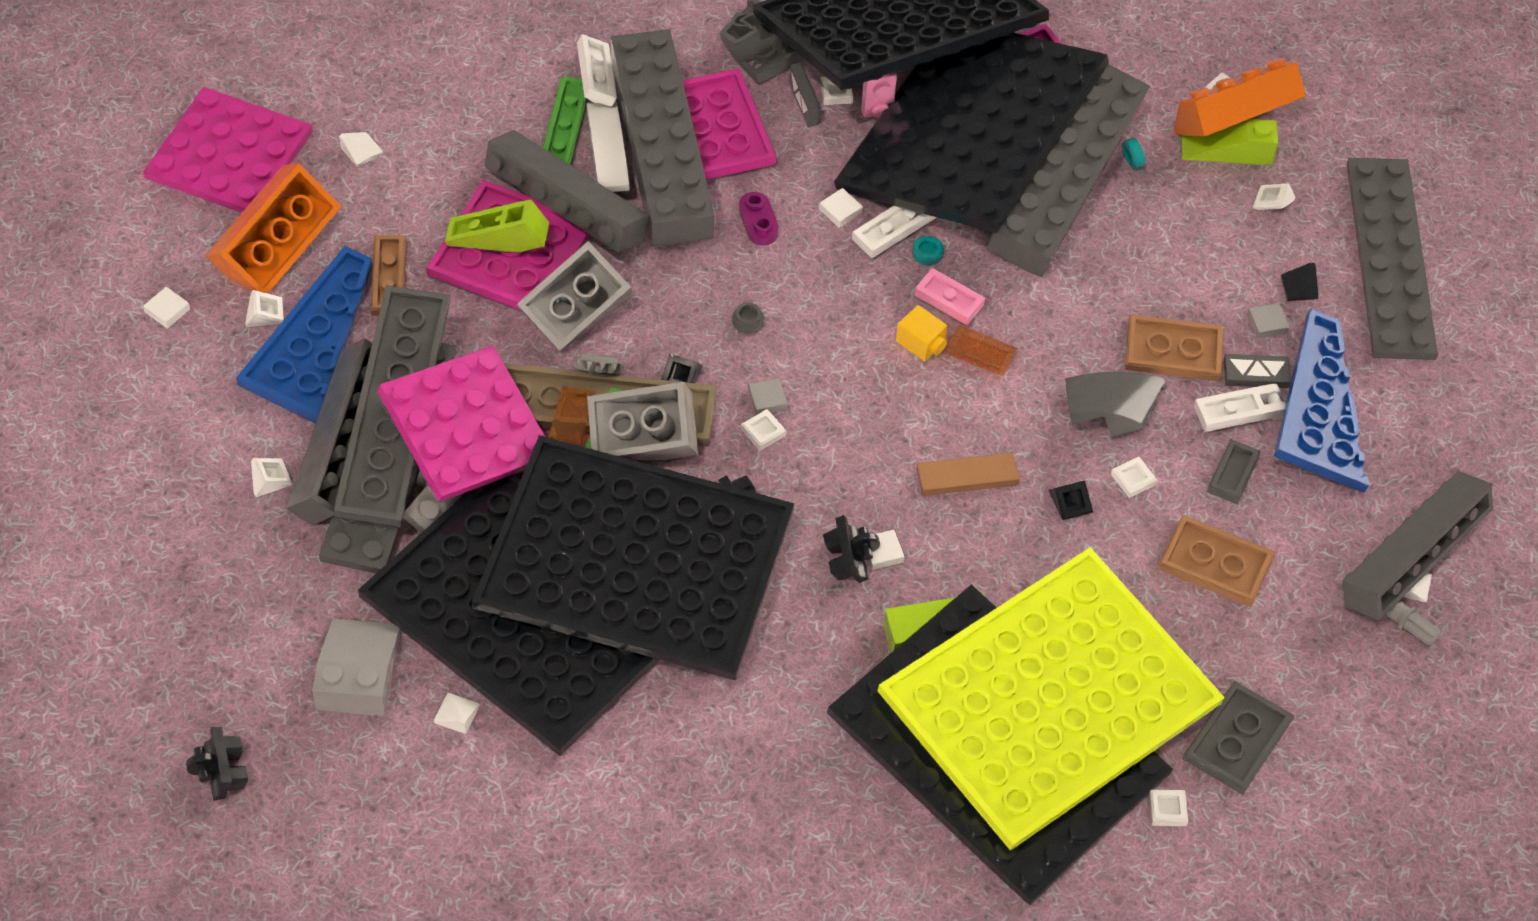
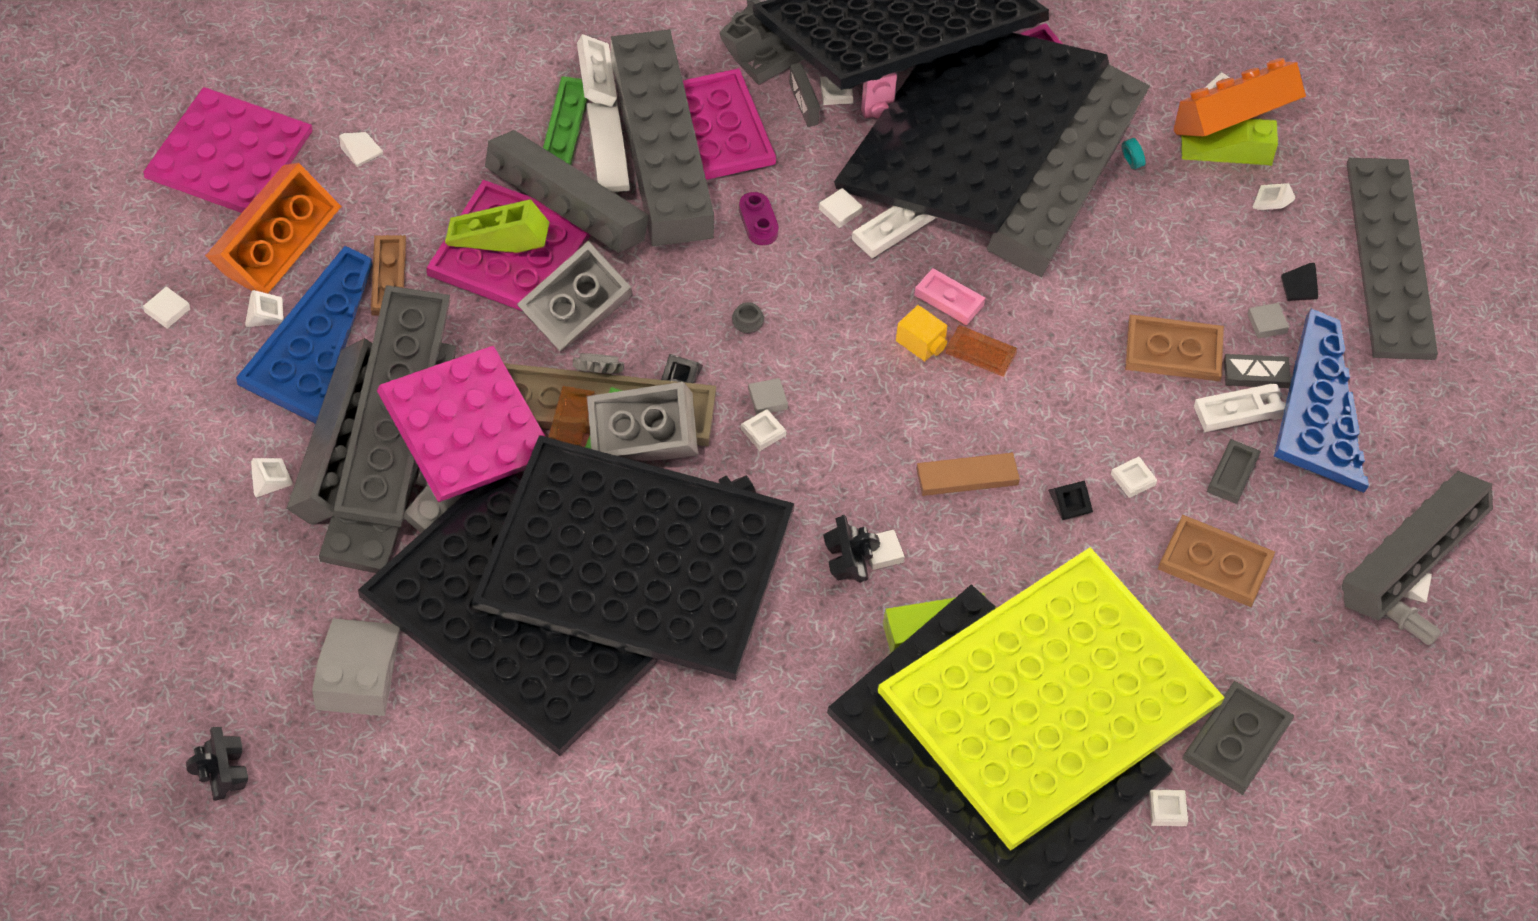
white slope [434,693,480,734] -> none
teal tile [912,236,944,266] -> none
dark grey slope [1065,371,1166,437] -> none

